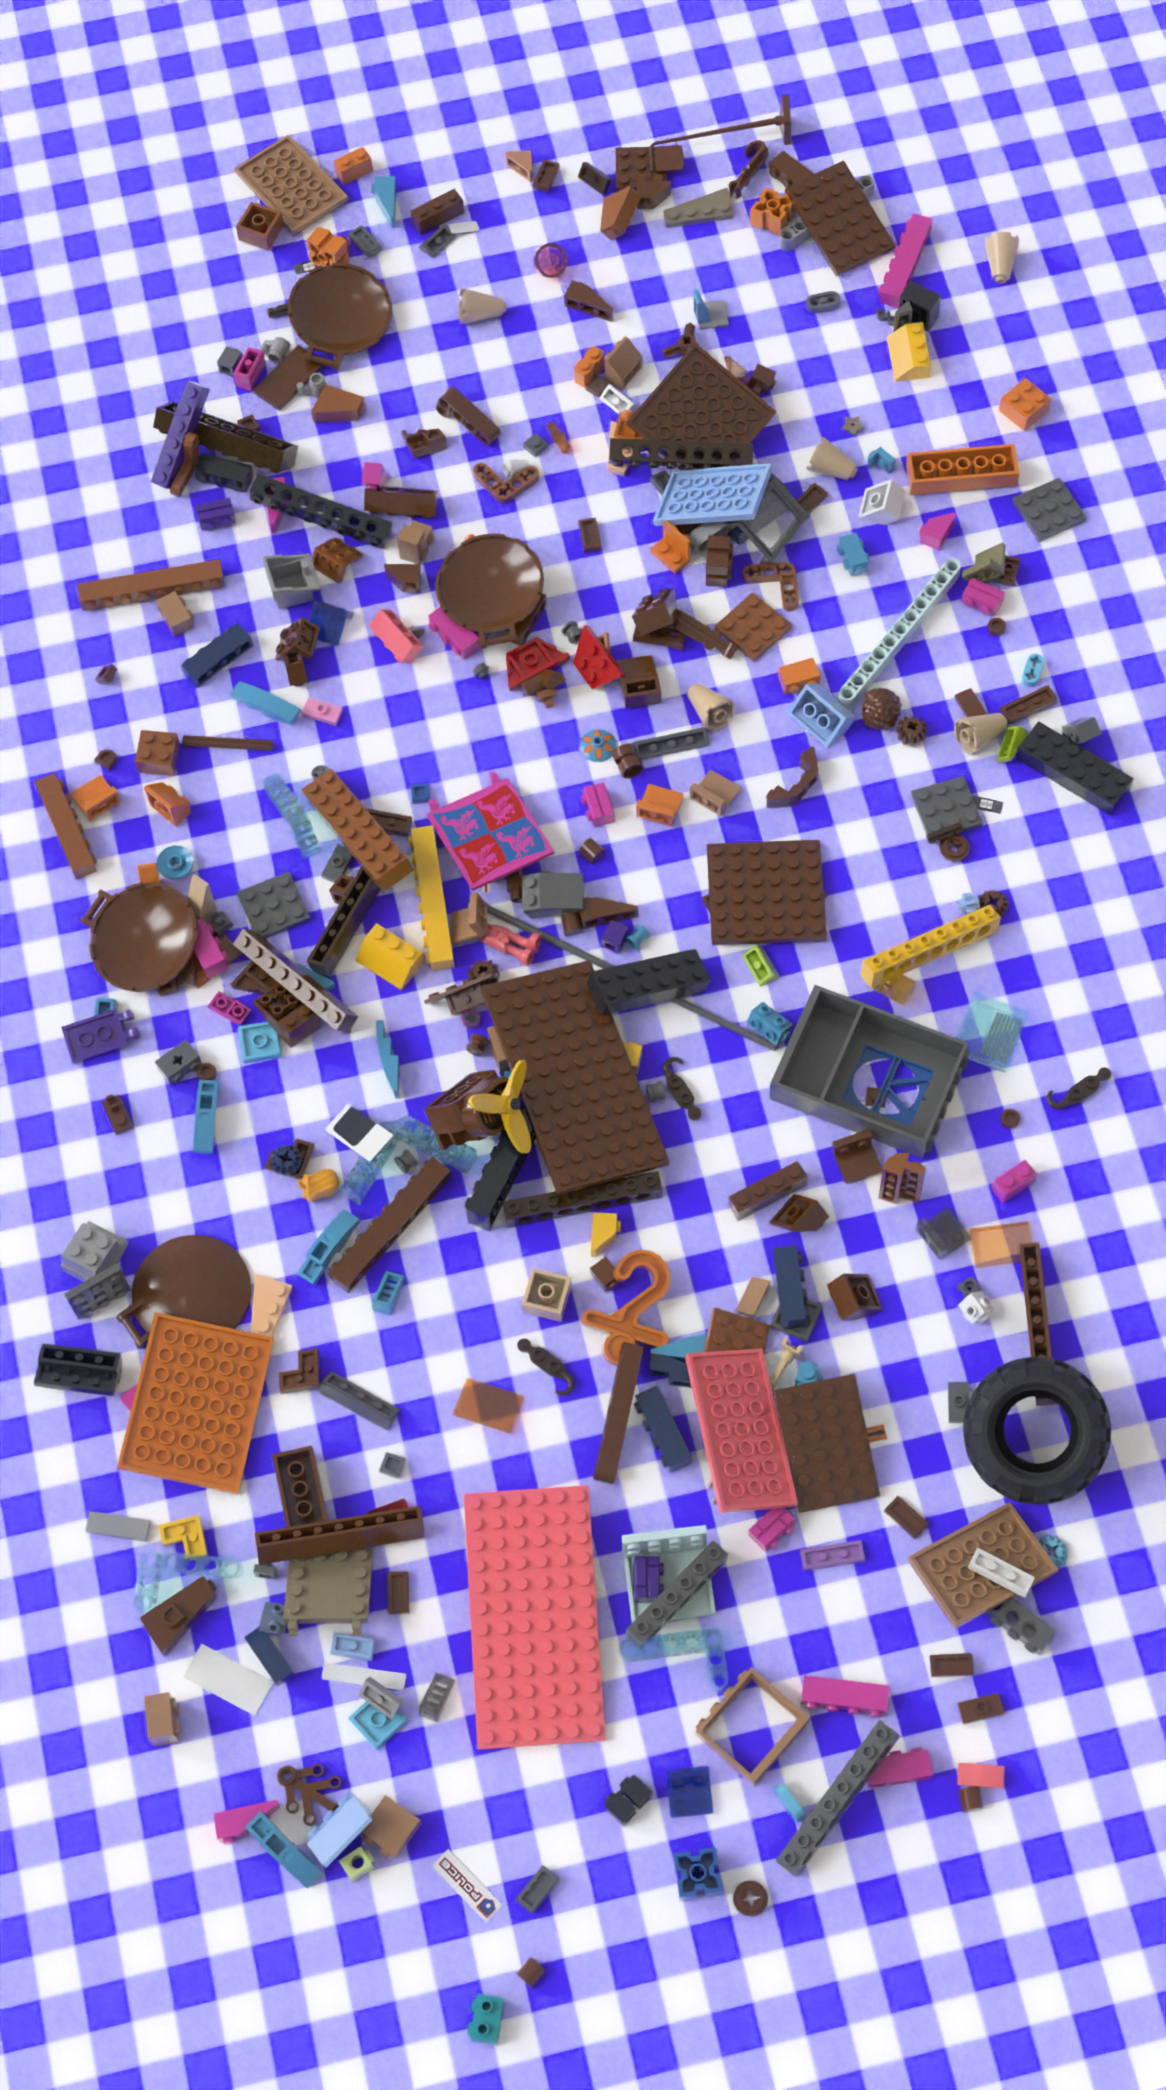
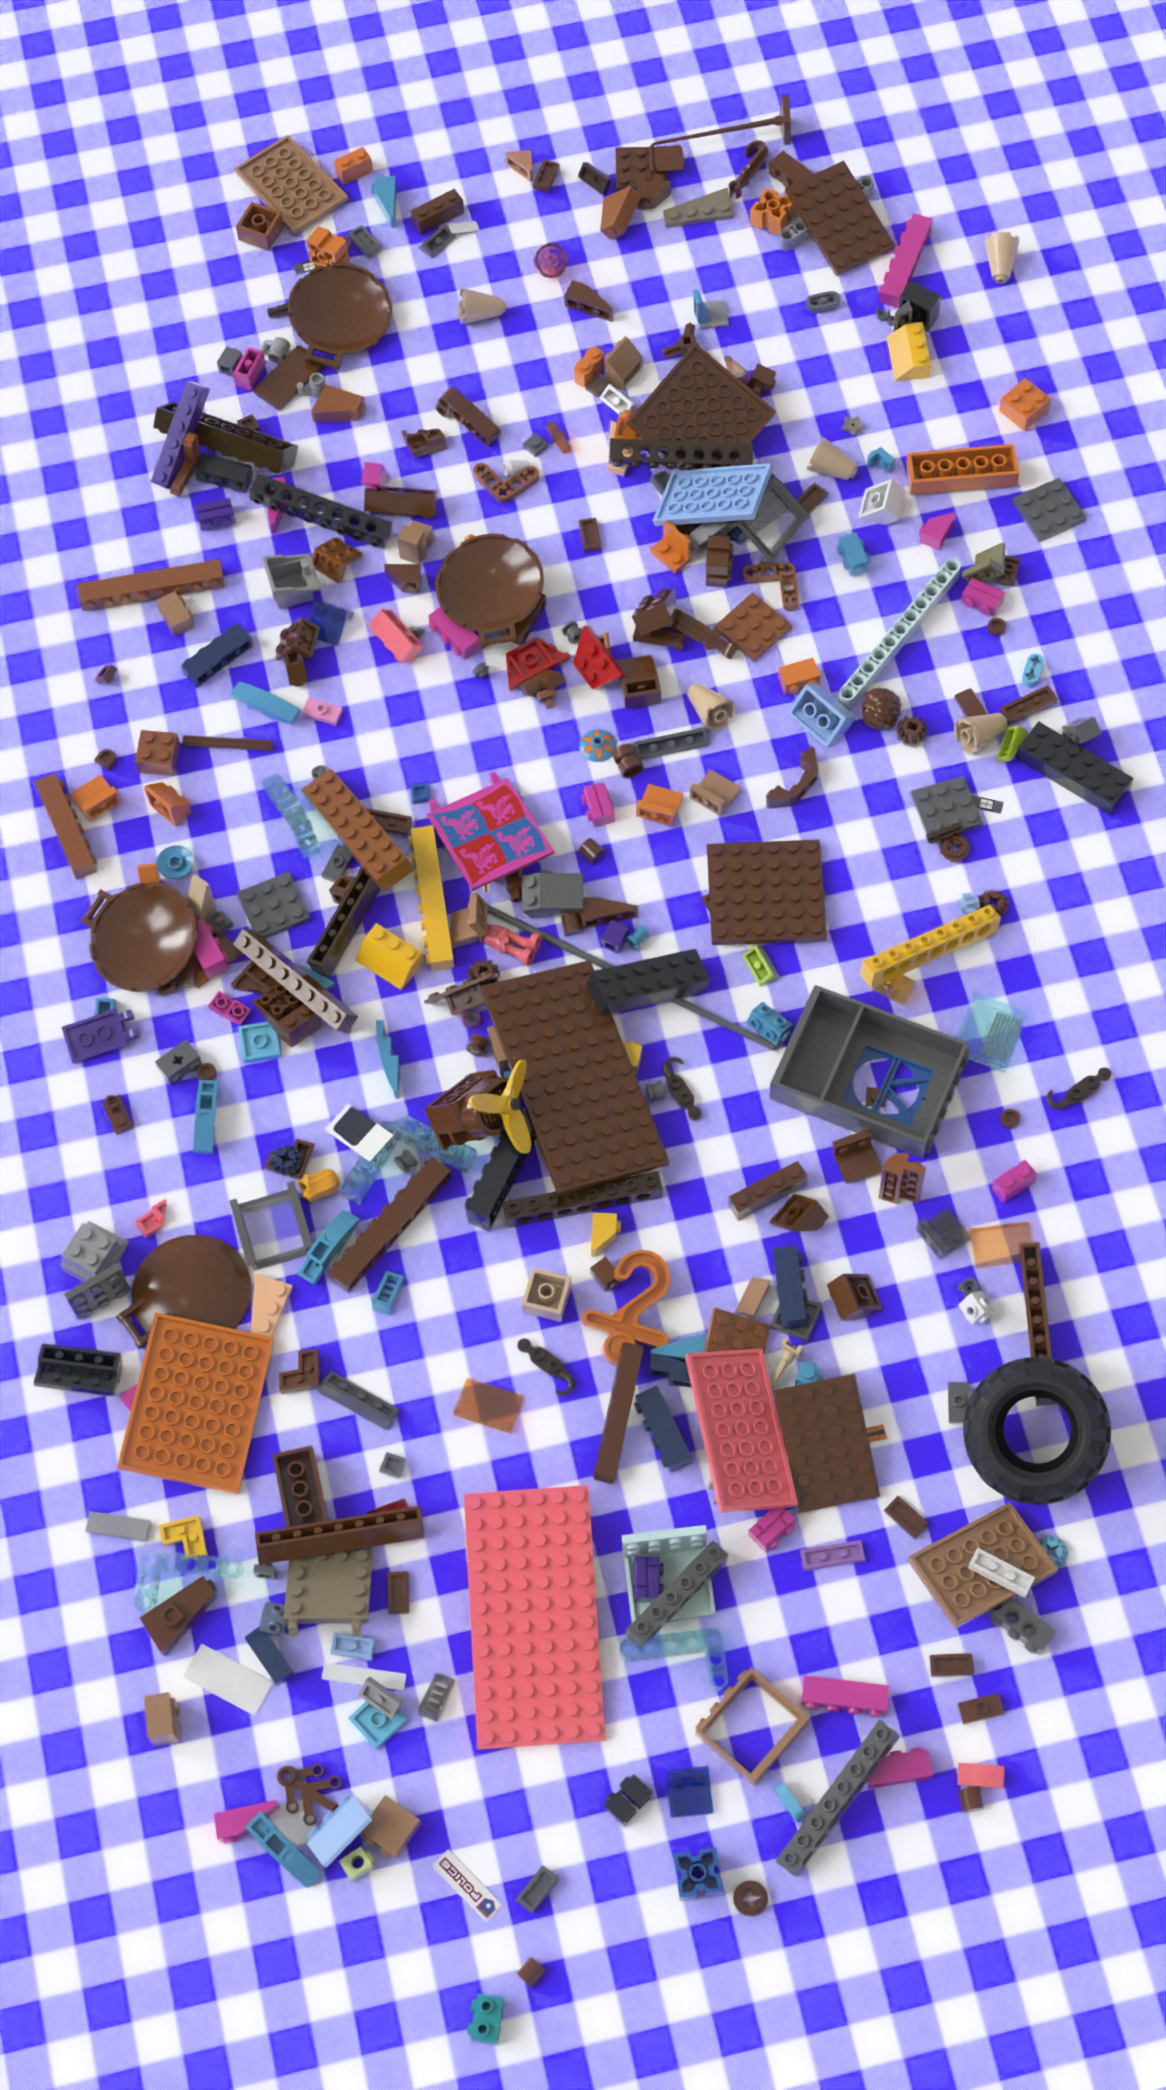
none -> coral slope [135,1199,167,1238]
none -> clear piece [229,1181,313,1271]

